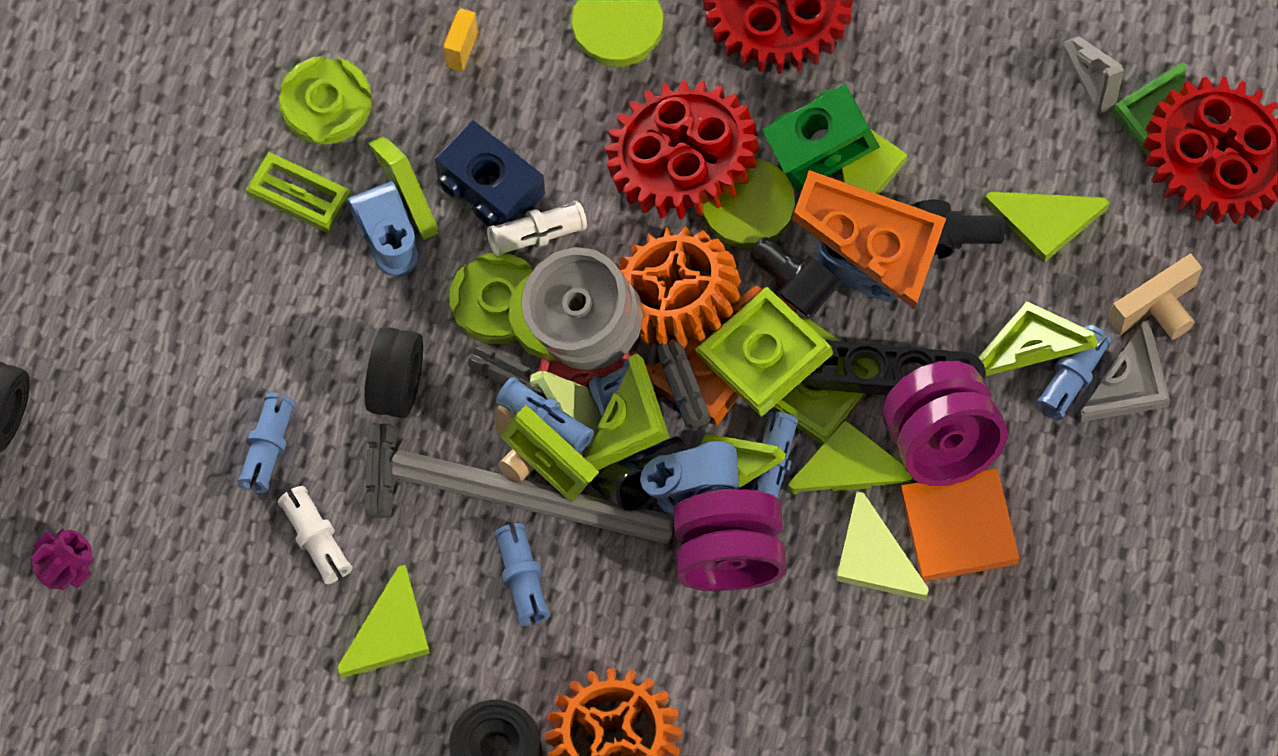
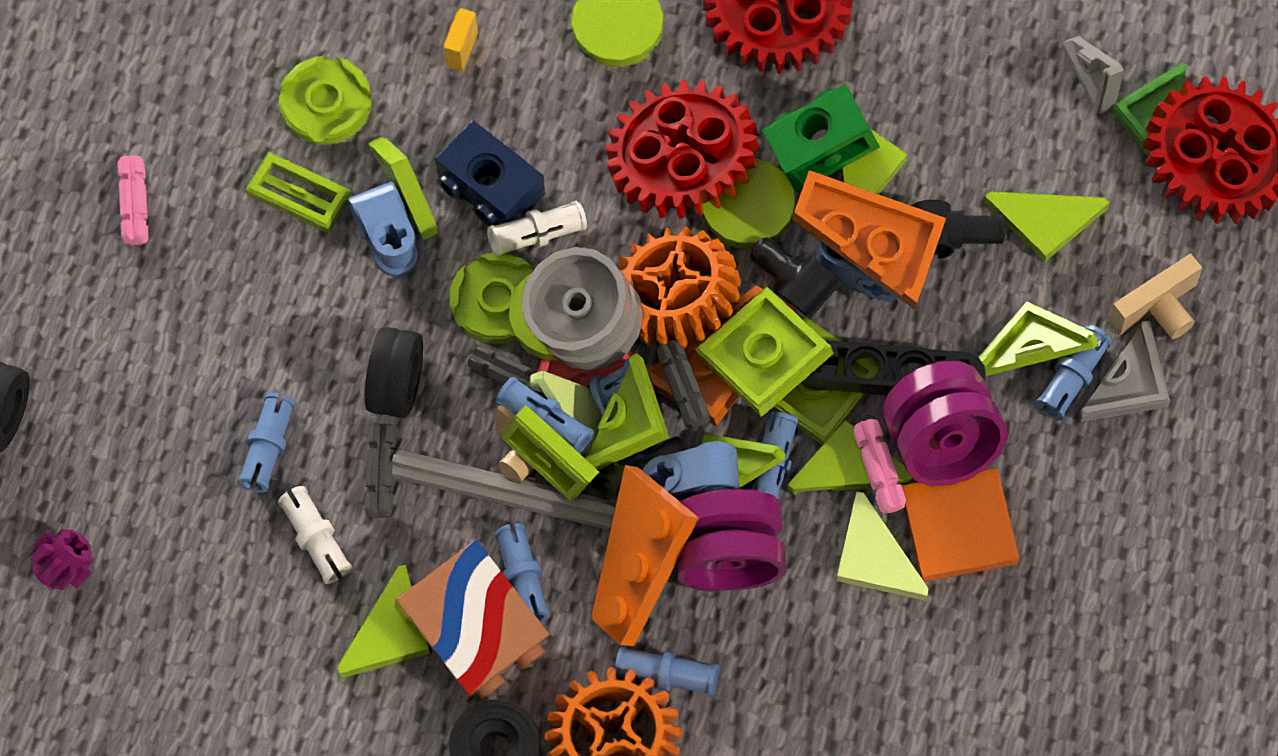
none -> bright pink axle [118,155,149,246]
none -> panel [394,539,550,701]
none -> orange wing [591,465,699,646]
none -> medium blue pin [615,646,719,696]
none -> bright pink axle [854,419,906,514]

